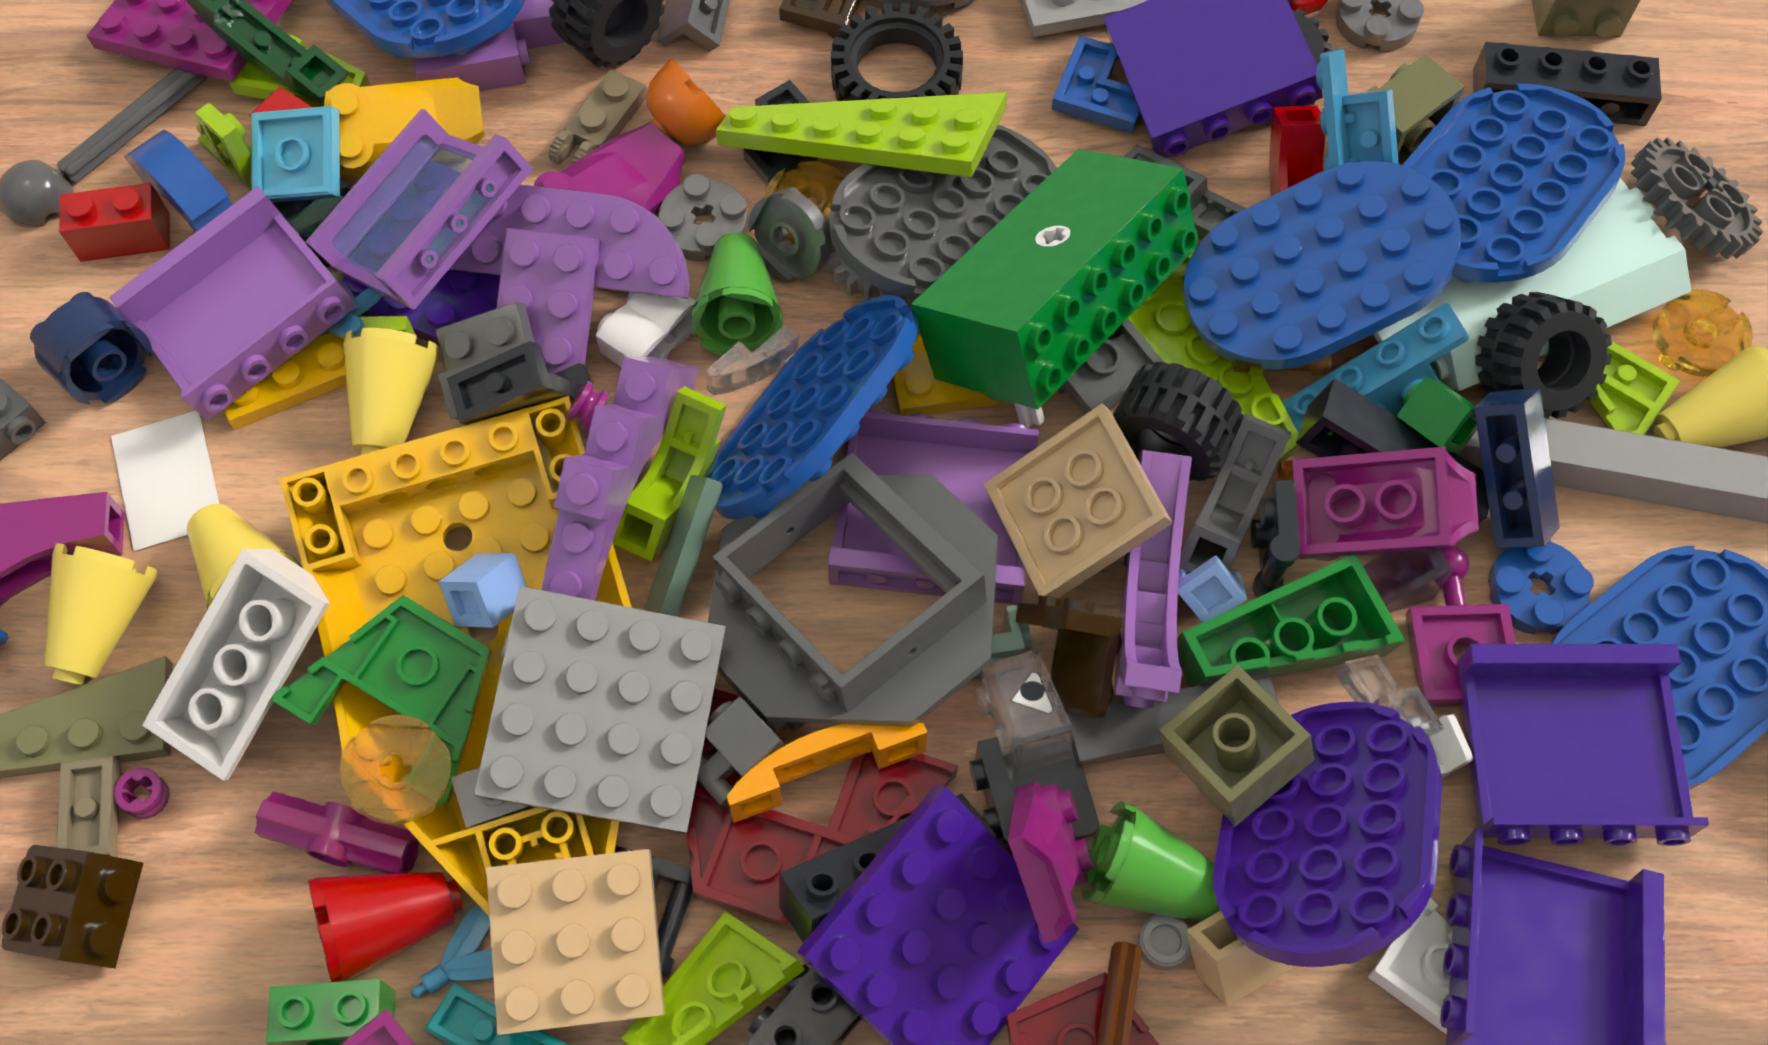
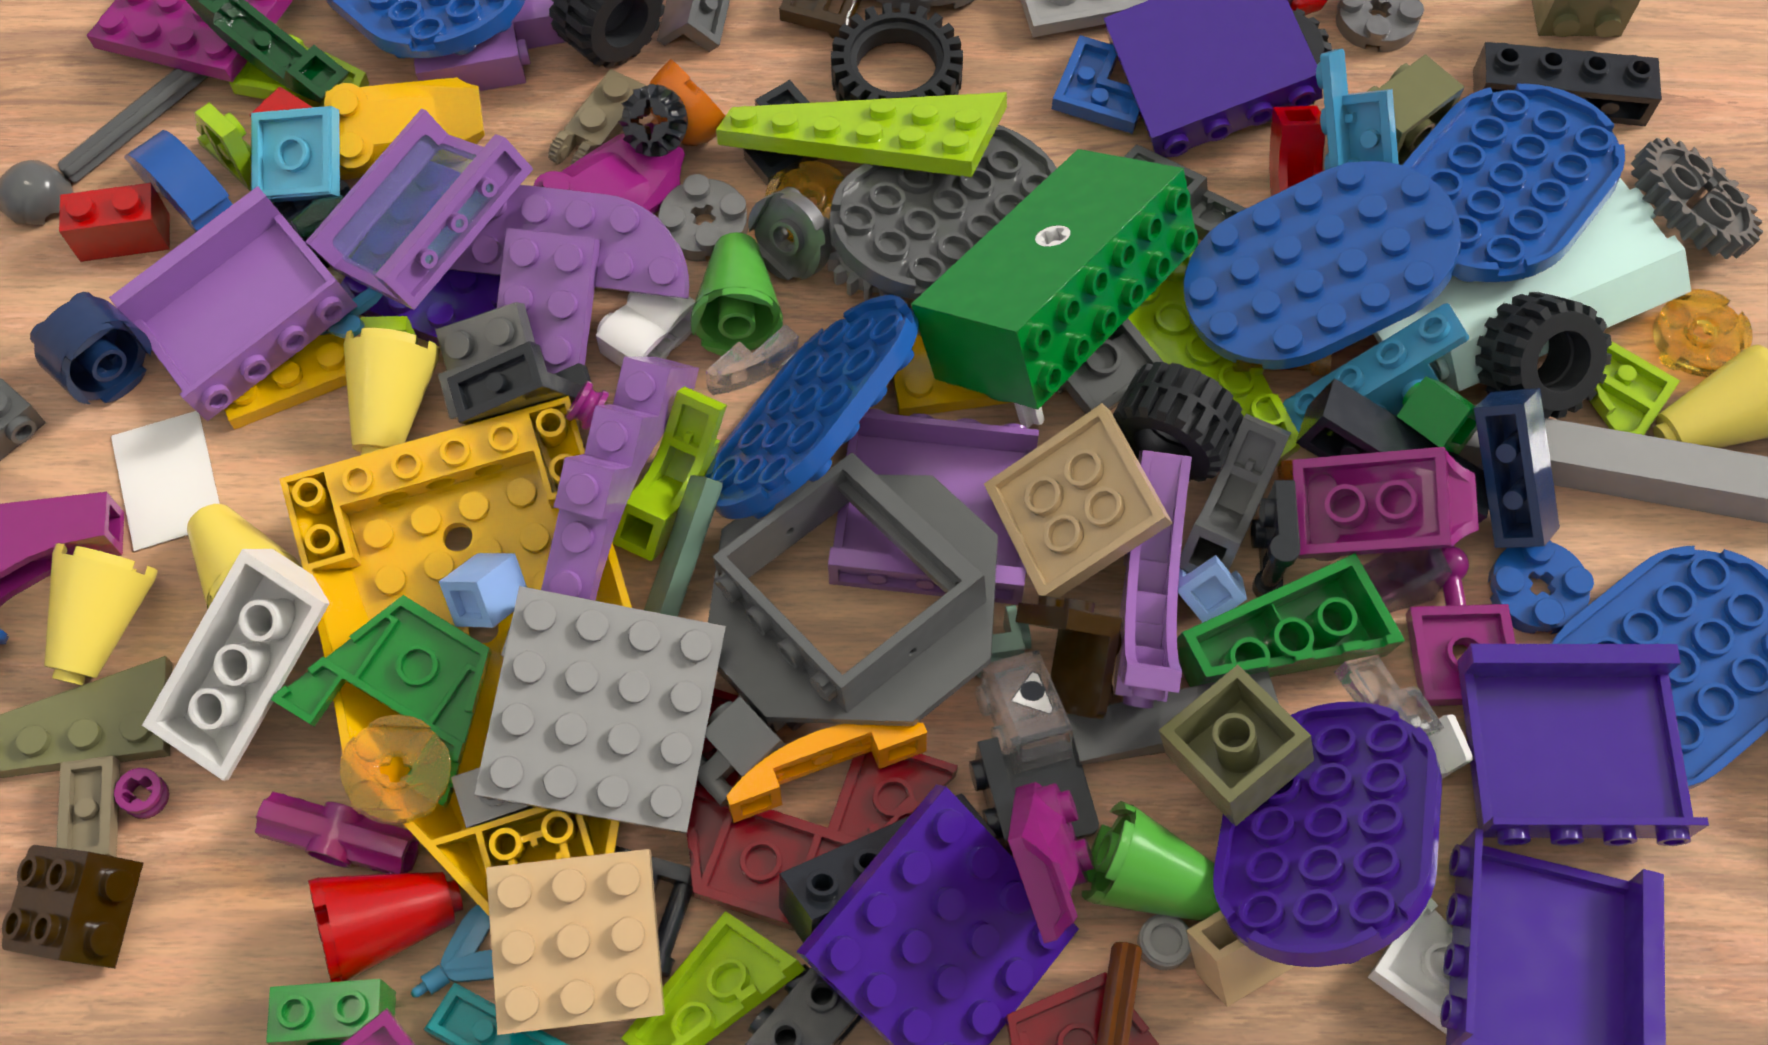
none -> black gear [618,84,688,157]

